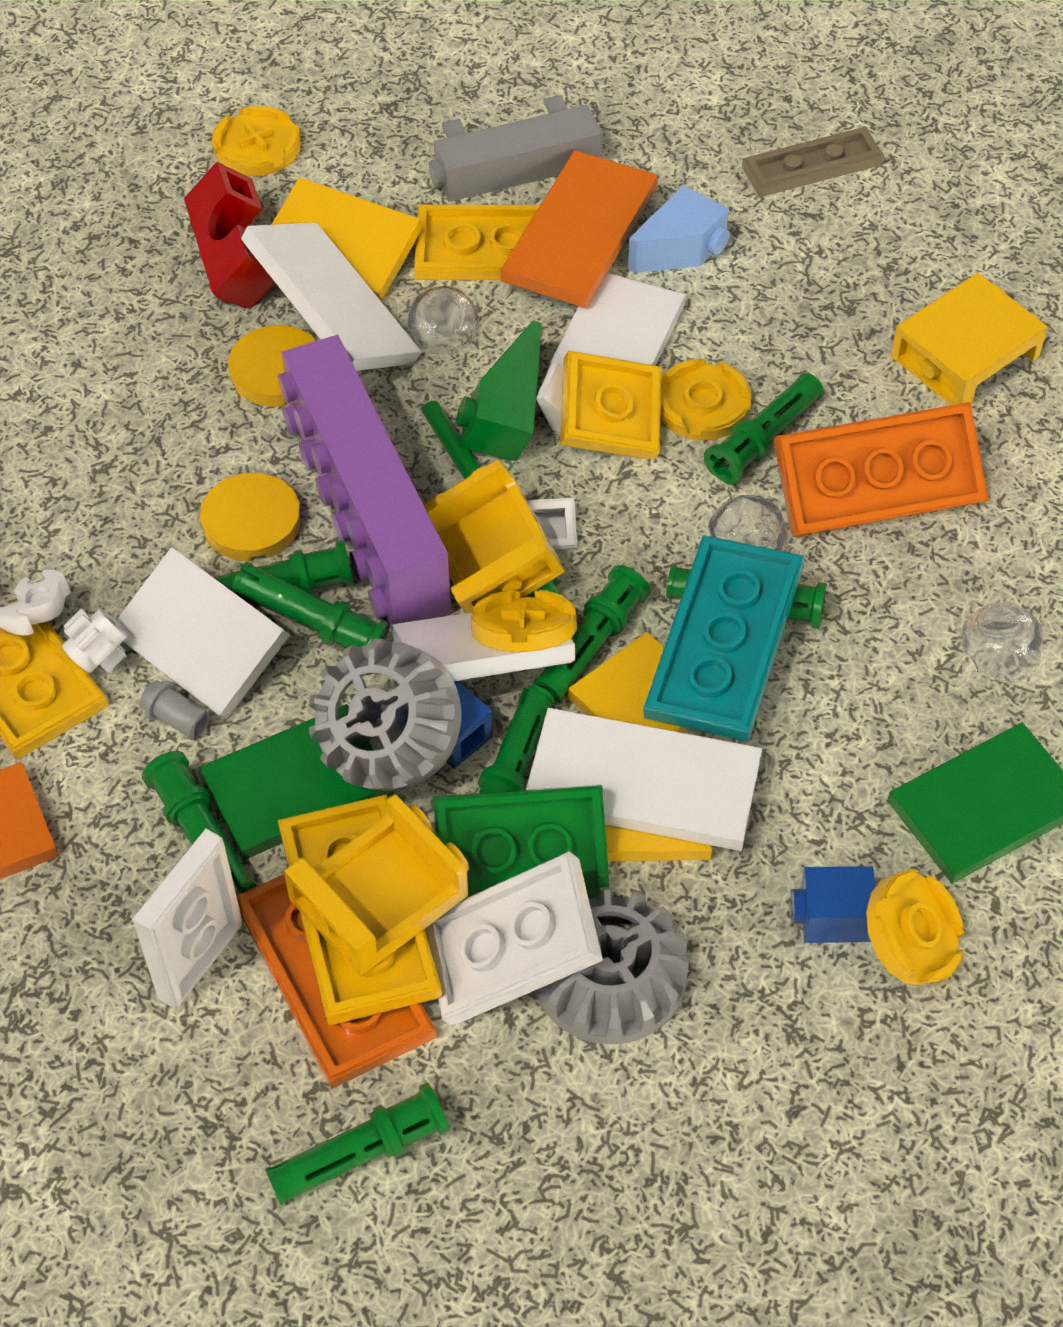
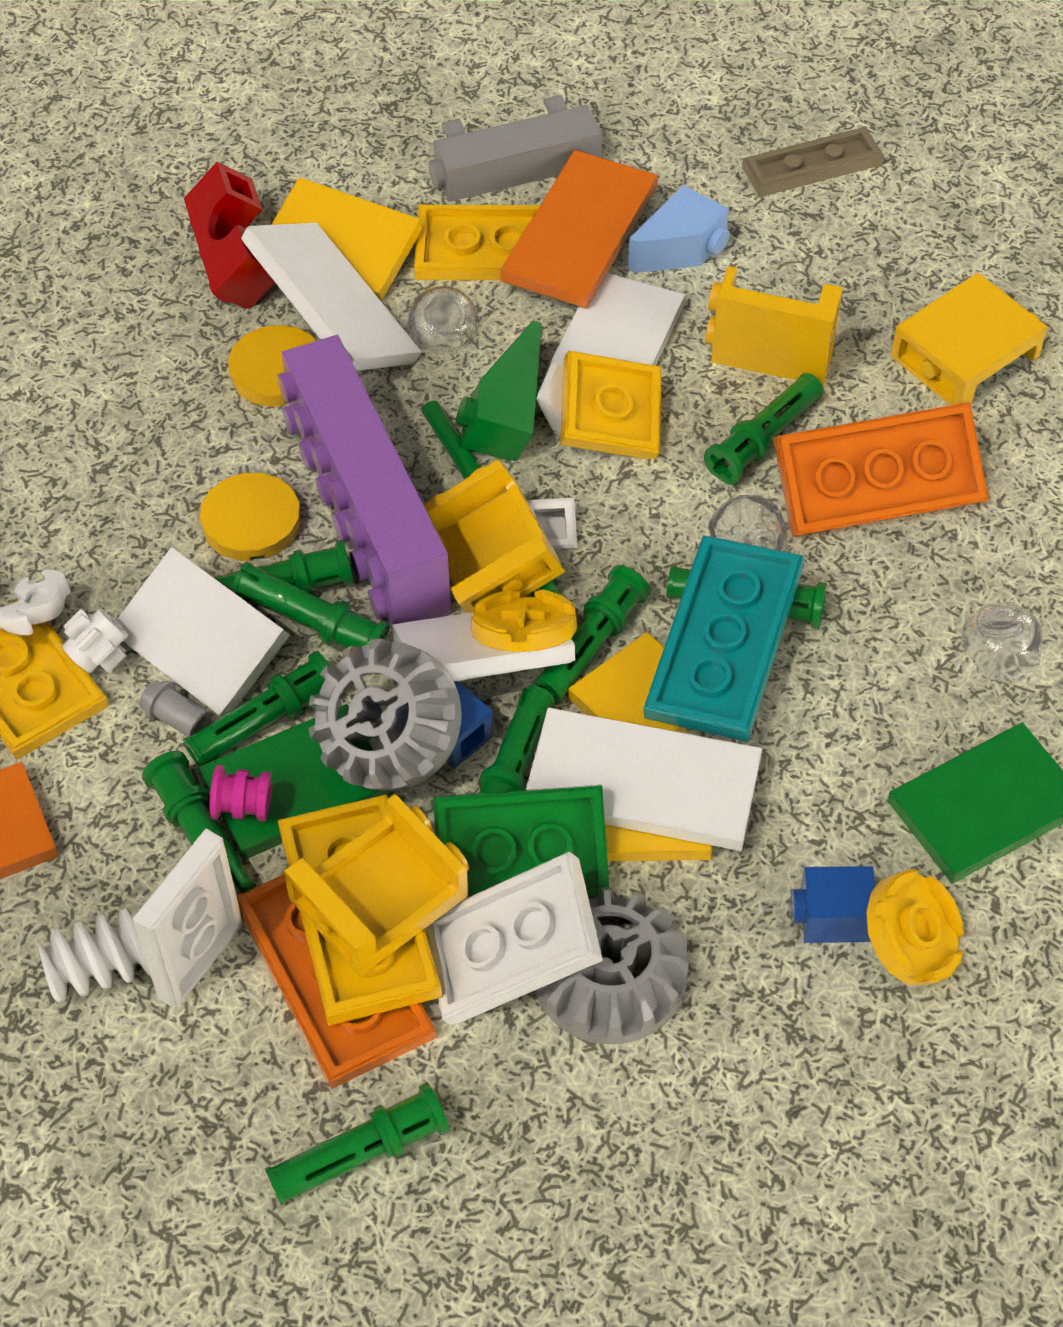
yellow tile [212,106,301,176] -> none
yellow tile [660,359,751,440] -> none
none -> white piece [37,901,151,1003]
none -> green pin [183,651,330,767]
none -> dark pink bush [209,764,272,822]
none -> yellow panel [705,266,843,386]

